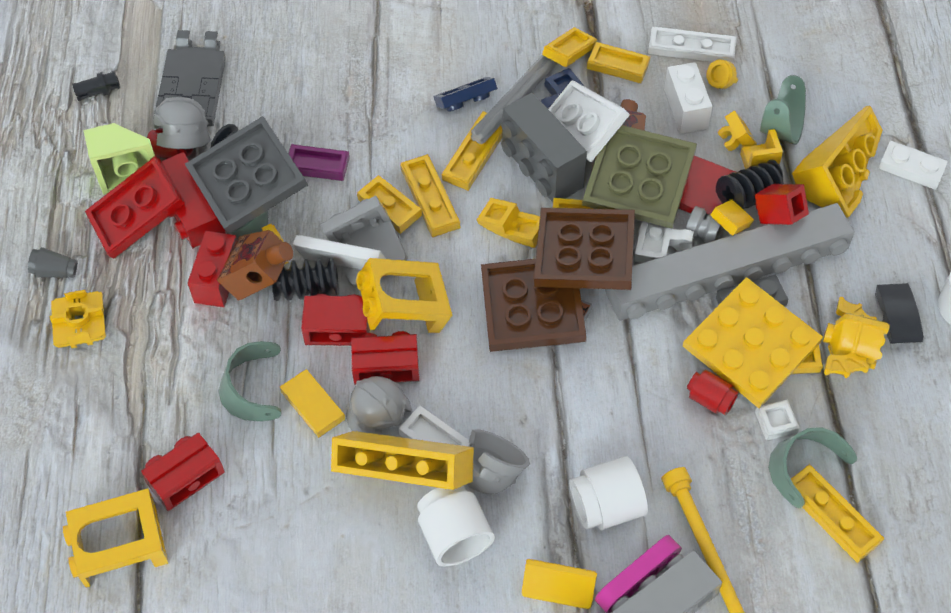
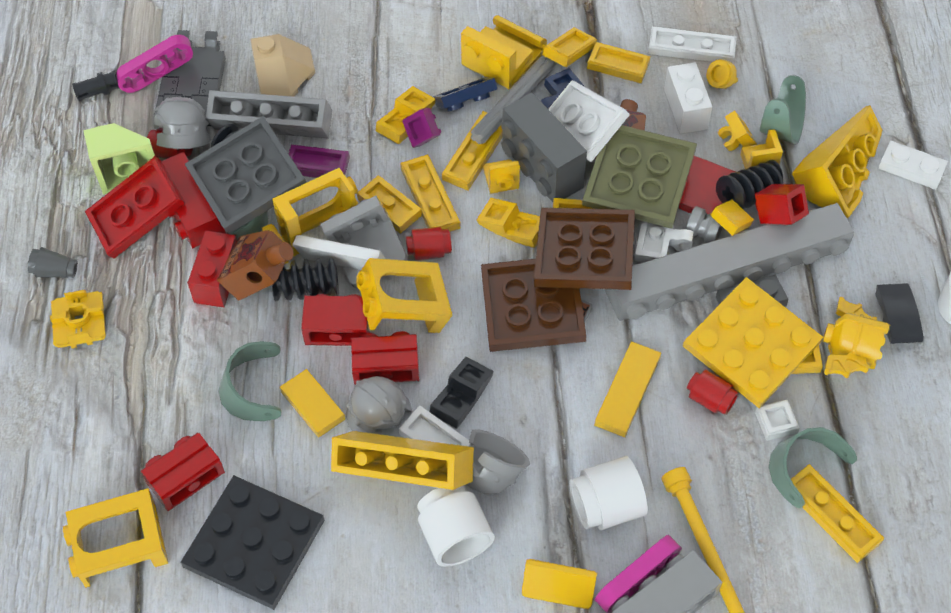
none -> dark pink beam [116,35,193,93]
none -> black plate [180,475,325,610]
none -> light grey brick [205,90,333,139]
none -> tan slope [250,34,315,97]
none -> yellow panel [272,168,358,256]
none -> yellow slope [375,86,436,144]
none -> magenta tile [402,108,441,148]
none -> red brick [406,226,452,261]
none -> black slope [429,357,494,429]
none -> yellow piece [461,15,547,90]
none -> yellow bracket [483,159,520,194]
none -> yellow tile [594,341,661,437]

